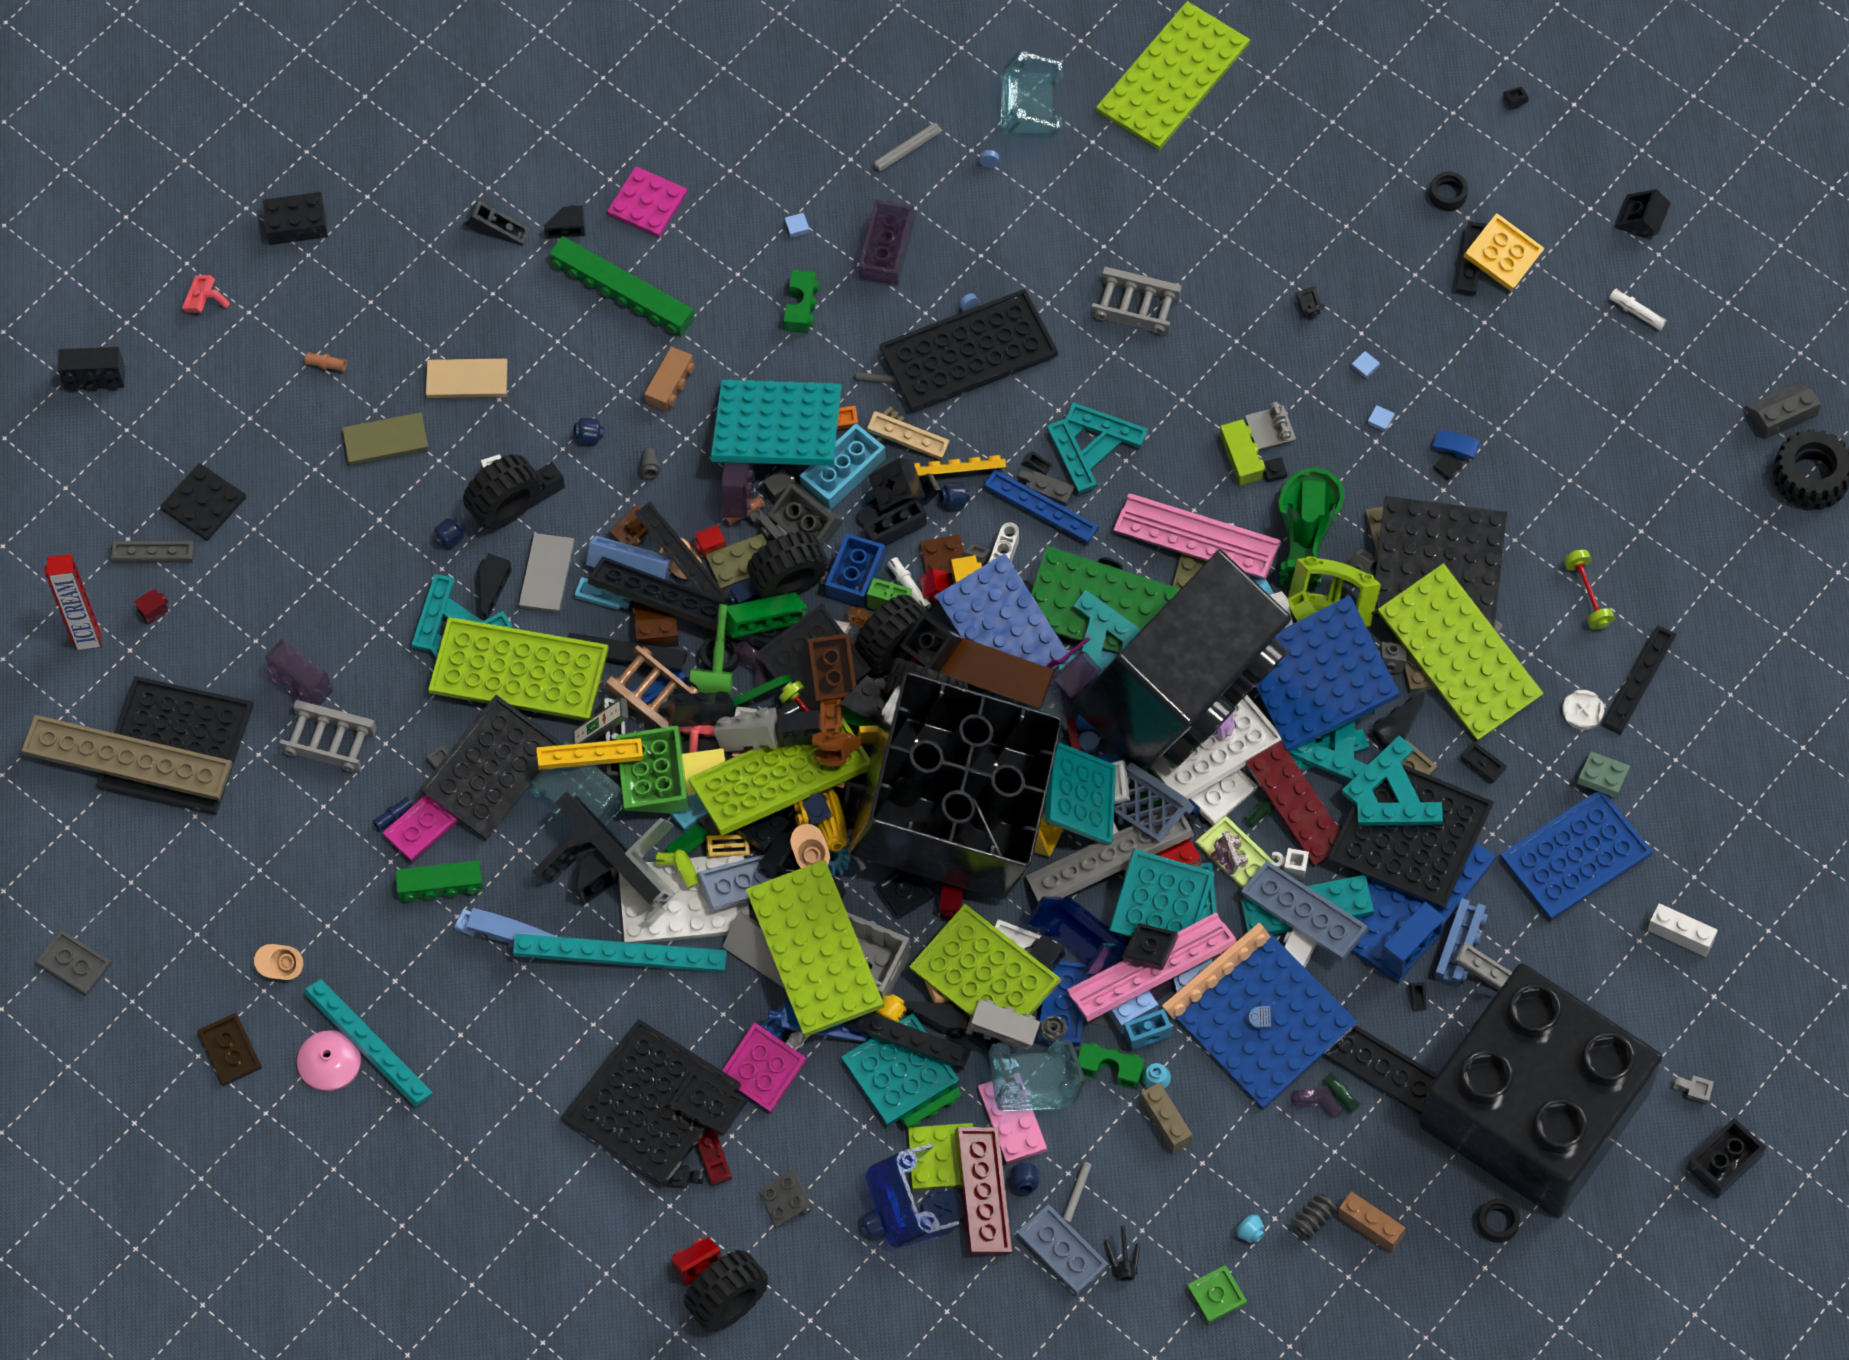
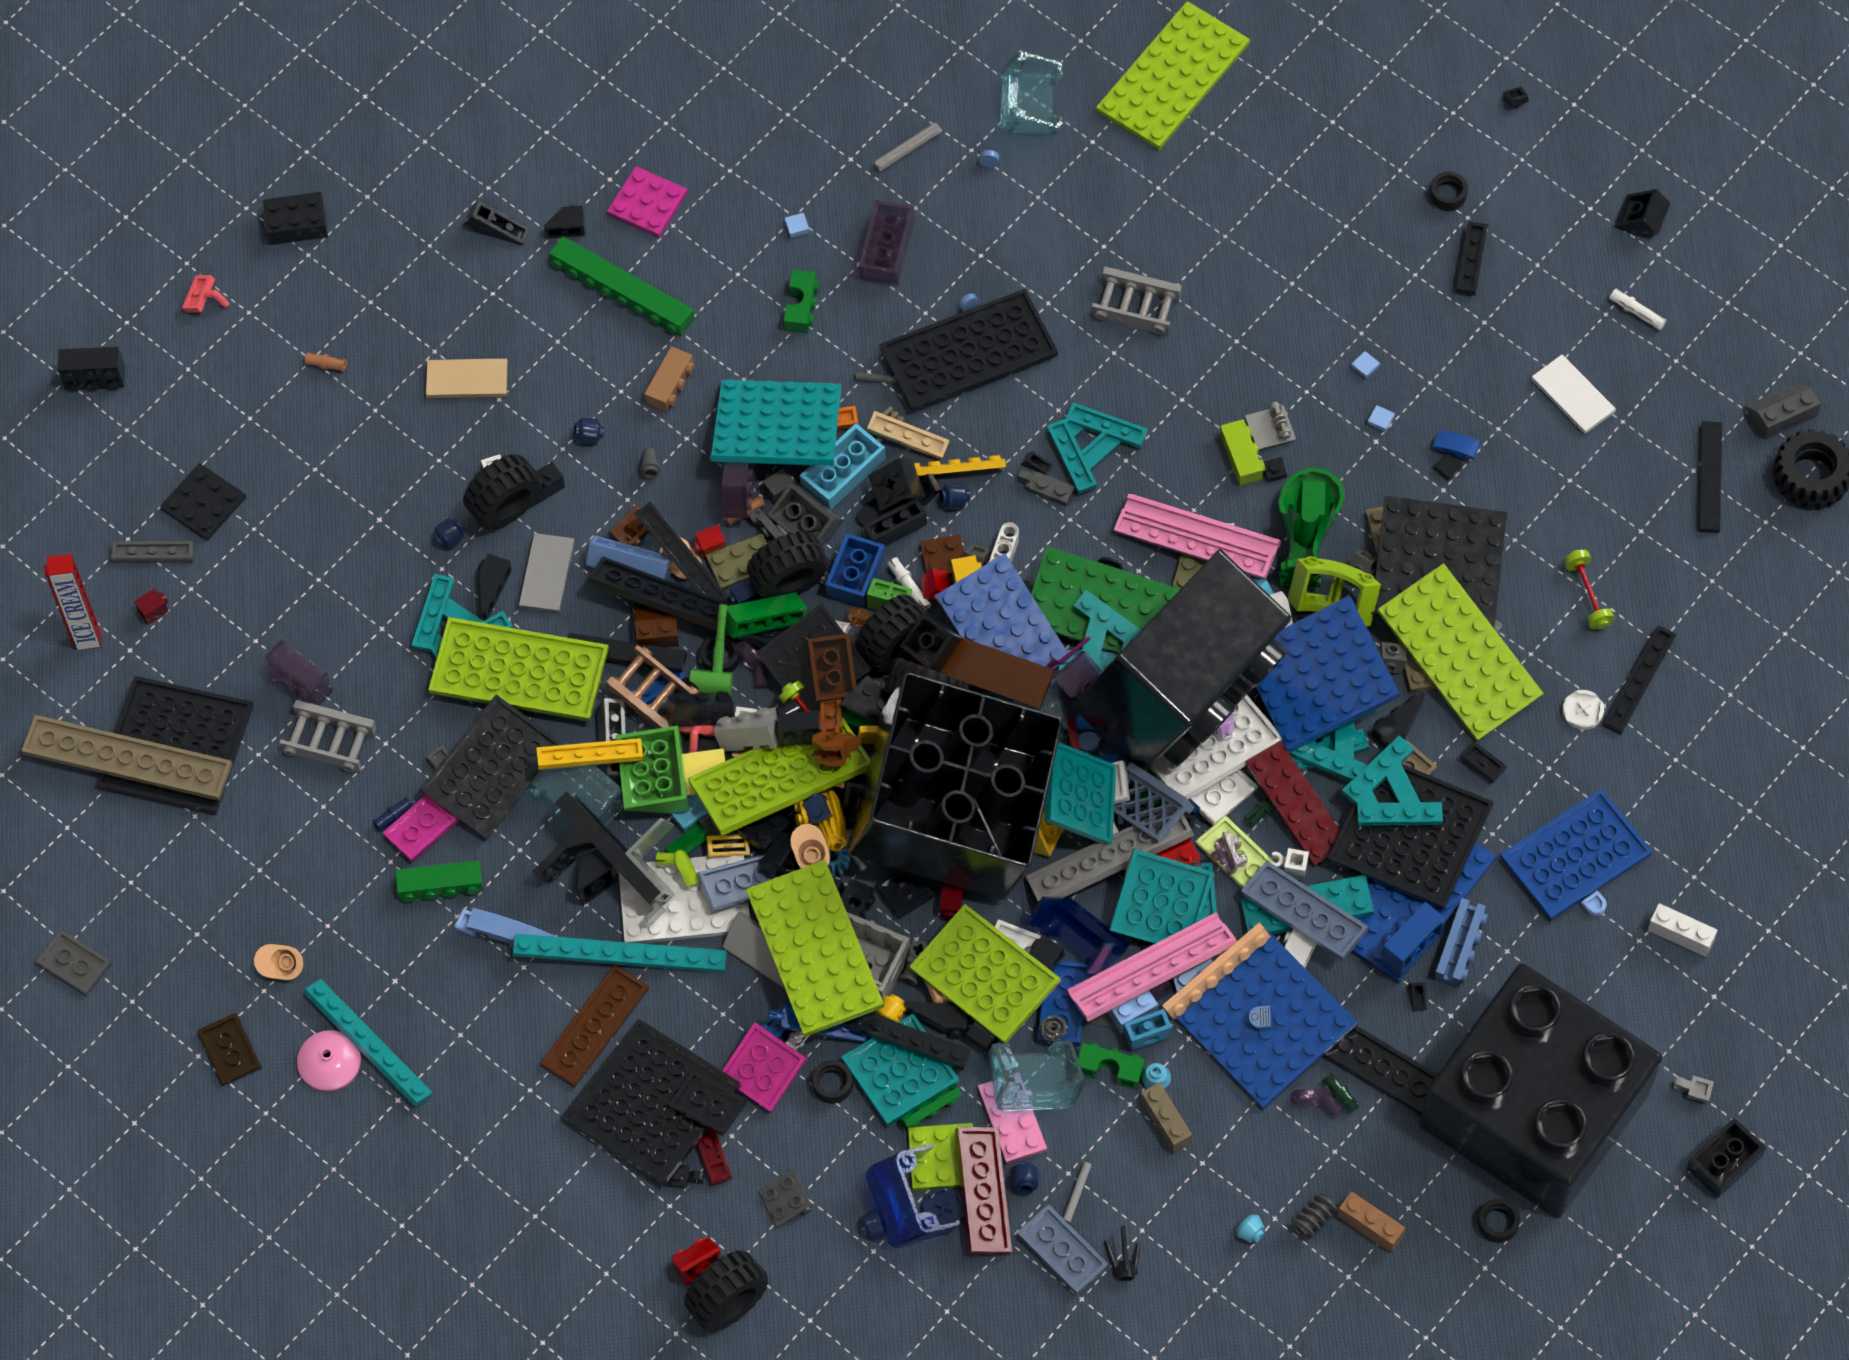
olive tile [342,412,429,465] -> none
tile [573,698,628,744] -> none
medium azure hinge [575,577,631,610] -> none
green tile [732,675,792,707] -> none
light grey wedge [965,999,1040,1050] -> none
blue plate [984,470,1099,545] -> none
black plate [1123,923,1179,970] -> none
bright green plate [1187,1265,1247,1324] -> none
lime brick [1288,590,1316,621] -> none
black bracket [1295,286,1325,317] -> none
light grey tile [1454,942,1512,990] -> none
yellow plate [1463,213,1544,292] -> none
sand green plate [1577,751,1630,798] -> none
none -> reddish brown tile [540,965,649,1088]
none -> black tyre [812,1060,853,1104]
none -> black brick [841,878,876,919]
none -> dark grey connector [899,940,928,985]
none -> white tile [1531,355,1616,434]
none -> light blue tile [1580,891,1607,916]
none -> black tile [1699,421,1723,533]

